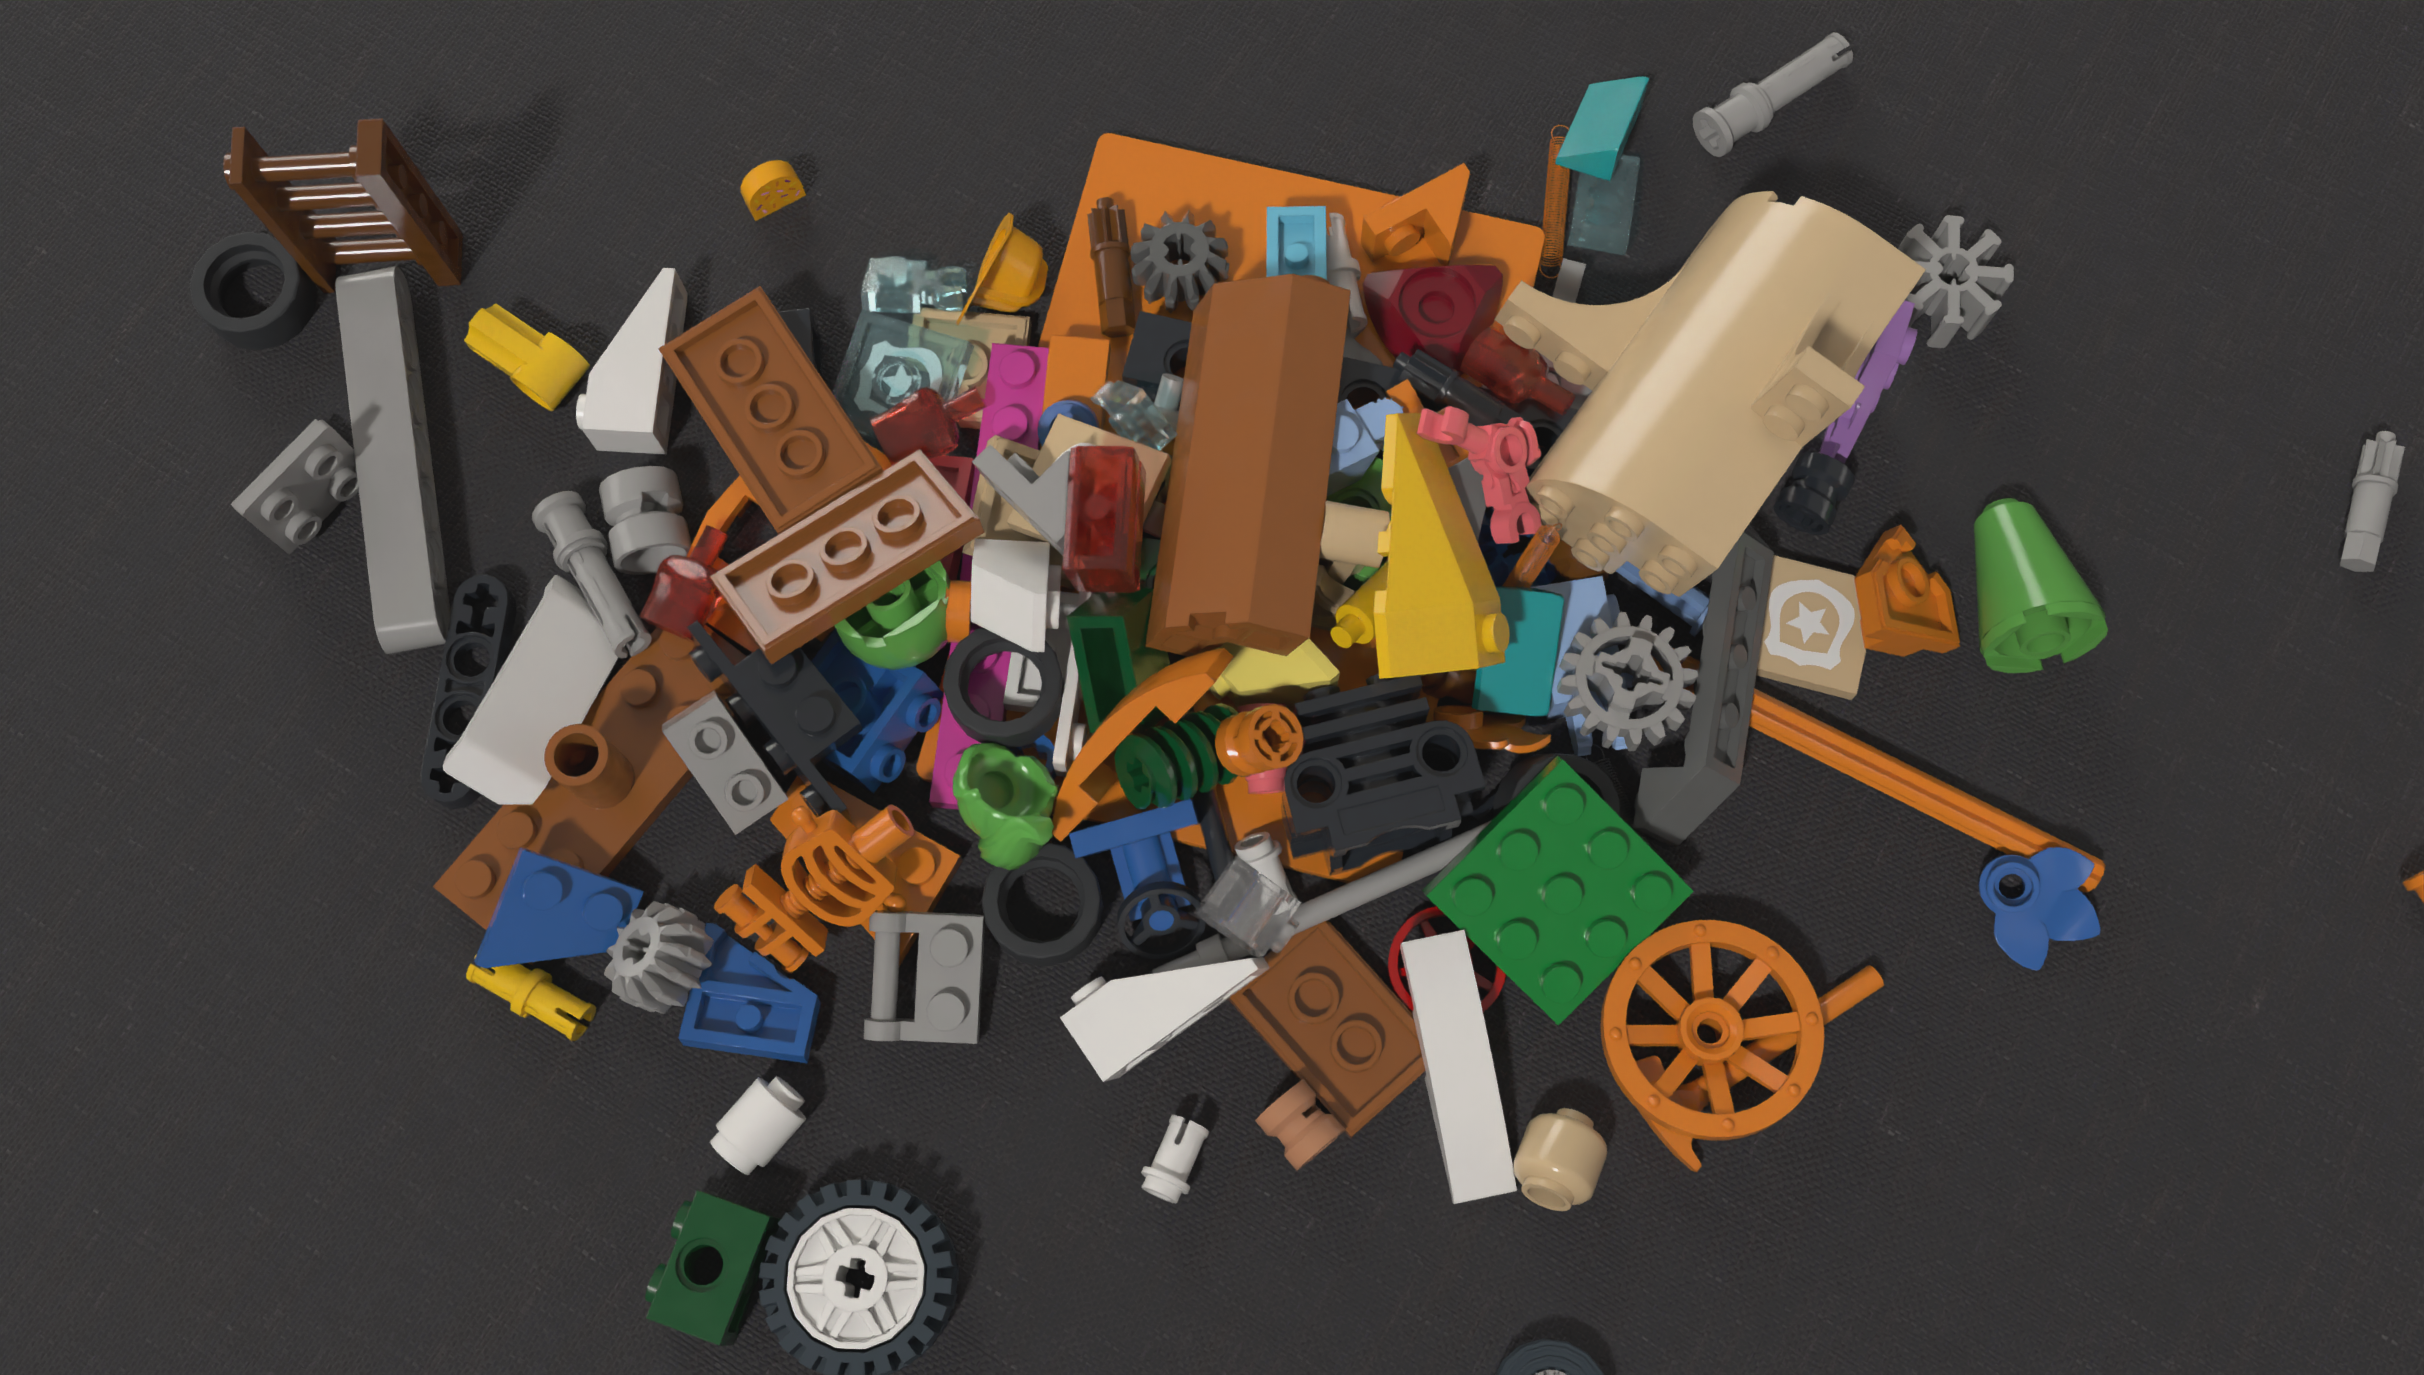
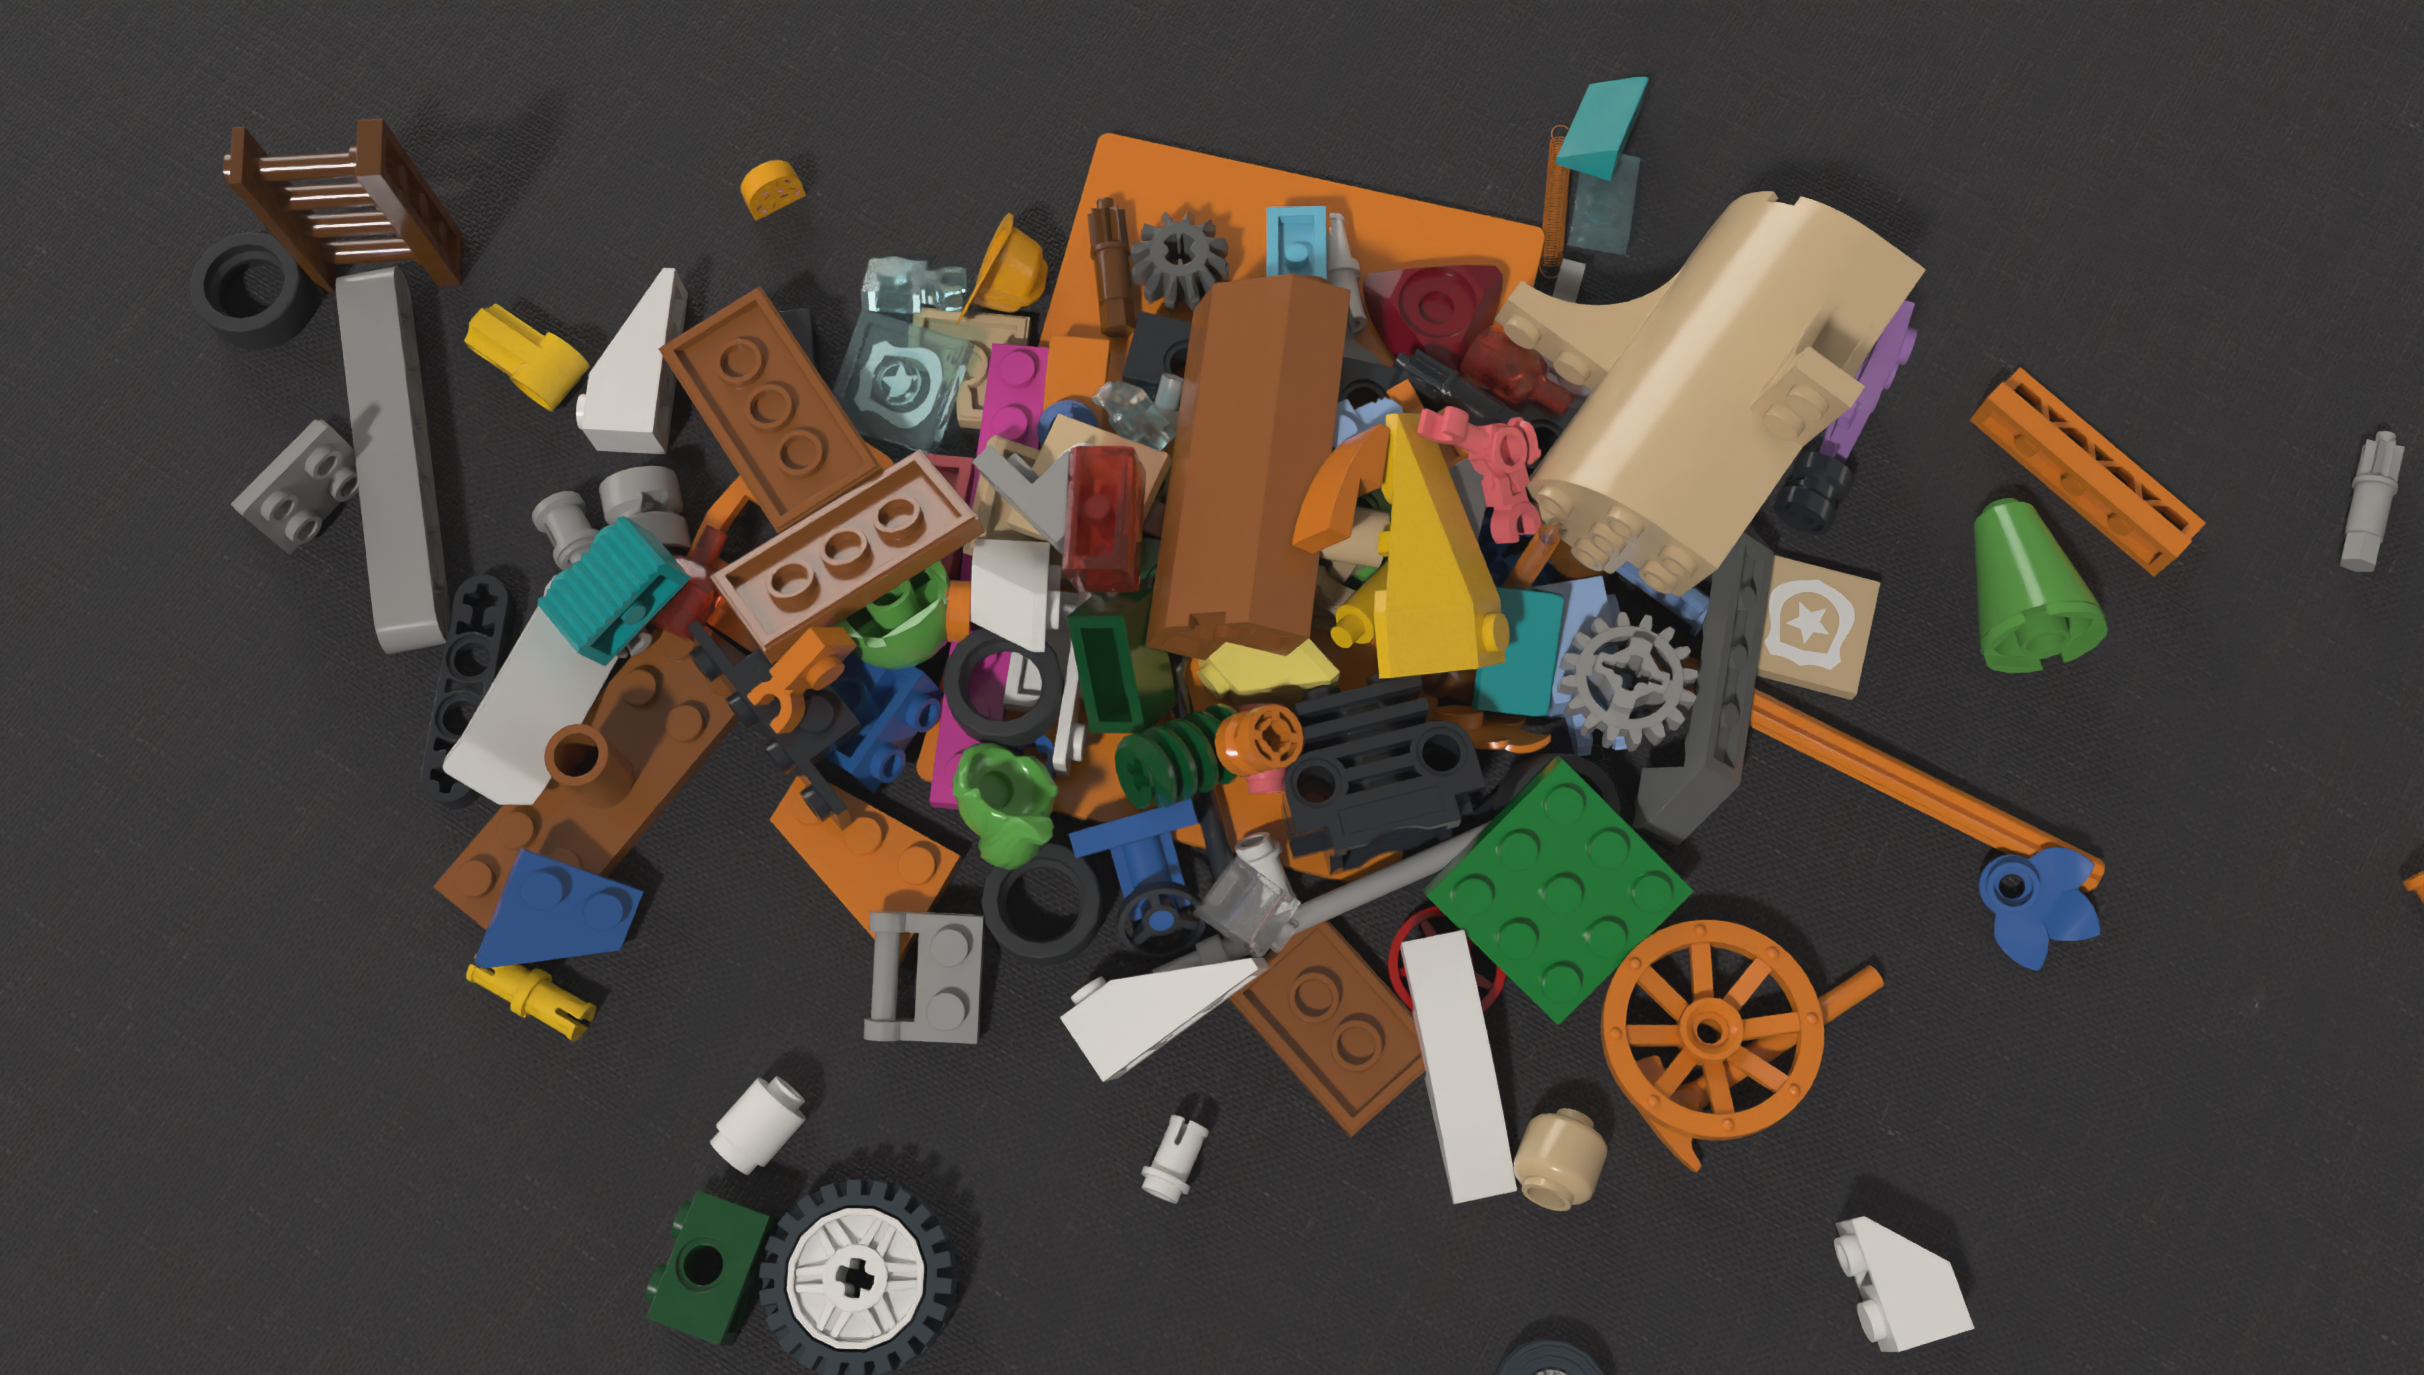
light grey gear [604,901,714,1014] -> none
light grey brick [662,690,788,835] -> none
blue wing [678,923,821,1063] -> none
orange torso [714,805,914,973] -> none
clear red piece [870,386,987,466] -> none
orange slope [1052,648,1234,842] -> none
nougat wheel [1255,1079,1345,1171] -> none
orange slope [1361,163,1470,266] -> none
light grey pin [1693,32,1853,157] -> none
orange plate [1854,525,1960,657] -> none
light grey gear [1898,215,2014,348] -> none
none -> teal brick [538,516,691,666]
none -> orange plate [747,627,858,734]
none -> orange slope [1292,424,1390,554]
none -> white slope [1834,1216,1974,1352]
none -> orange fence [1970,367,2206,577]

